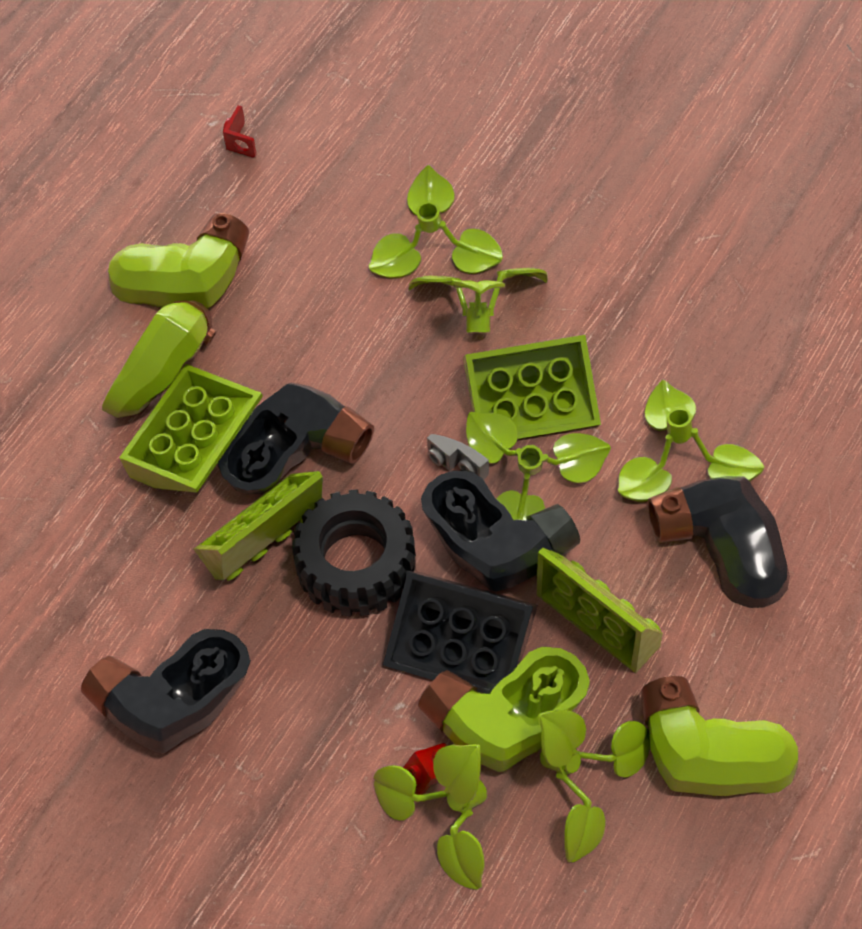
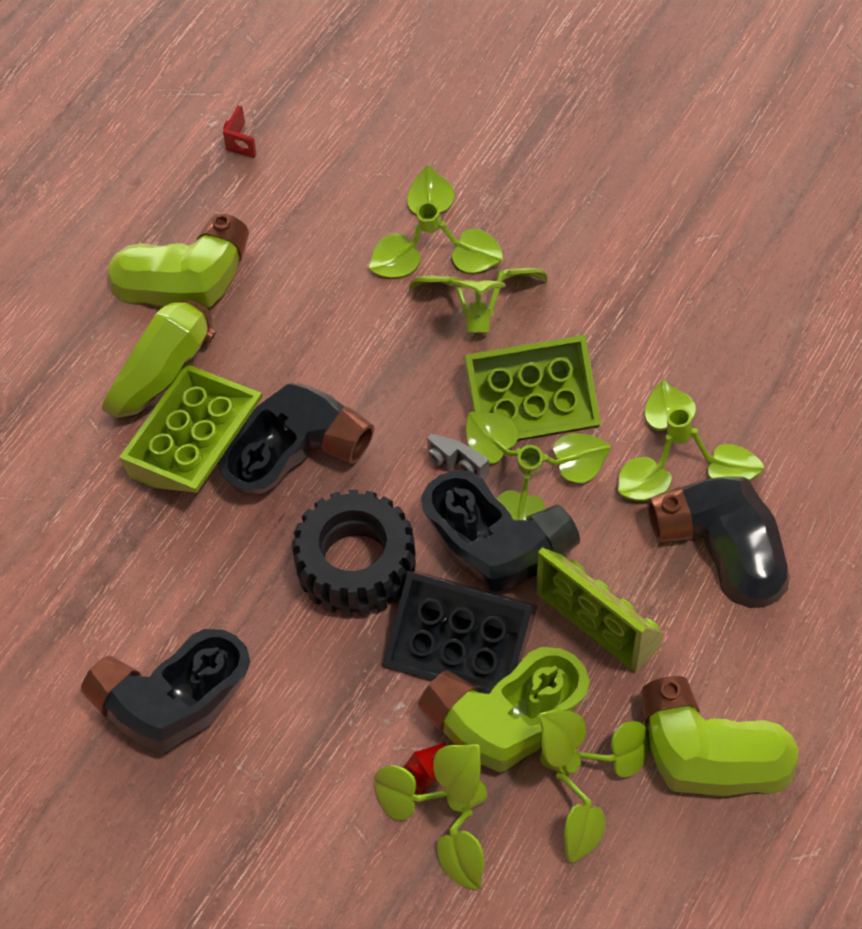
lime slope [194,471,323,581] -> none

